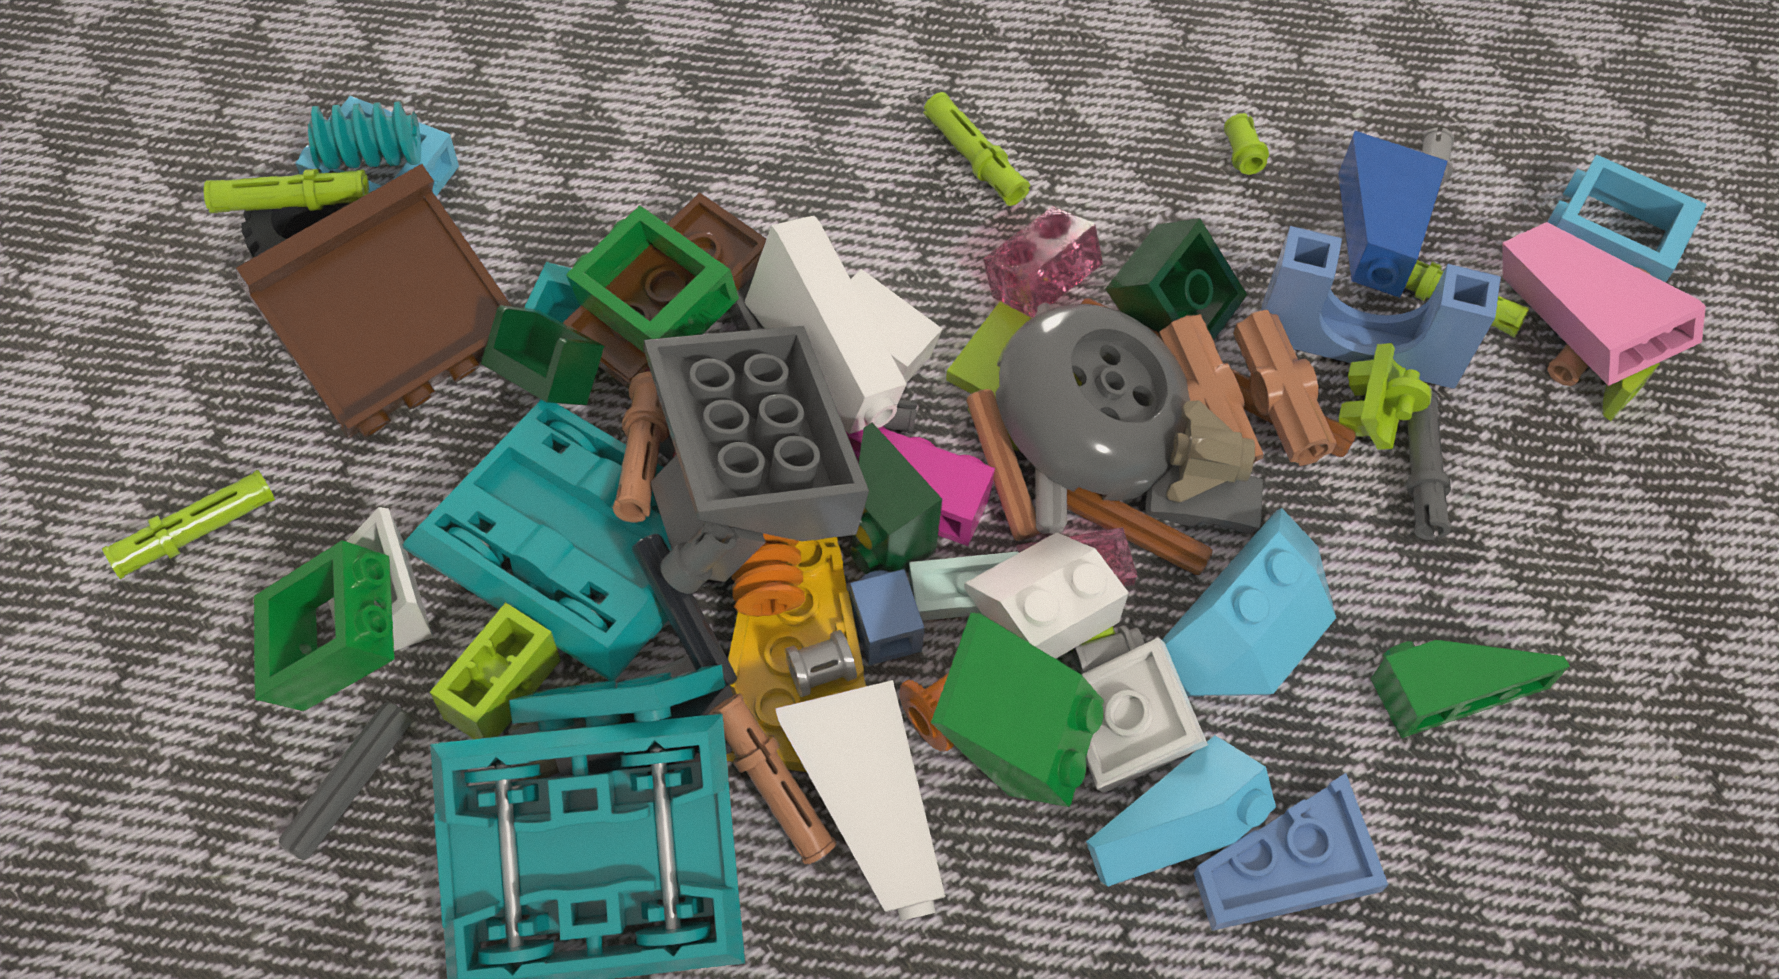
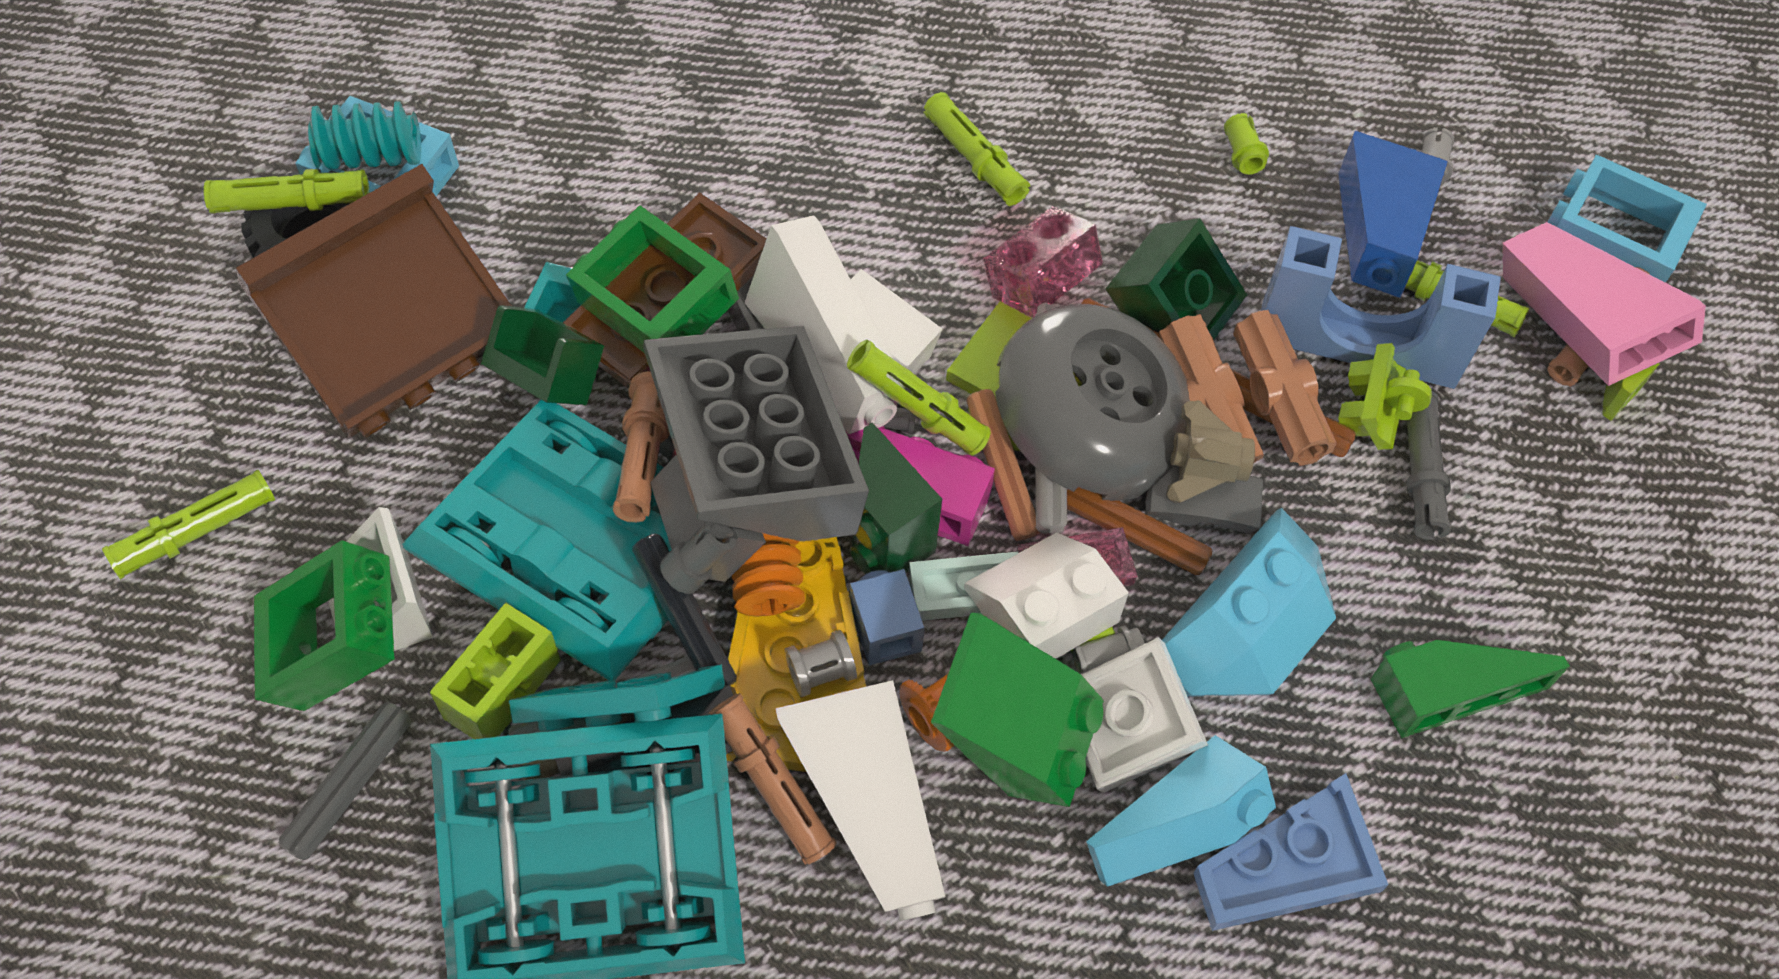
none -> lime pin [847,340,991,456]

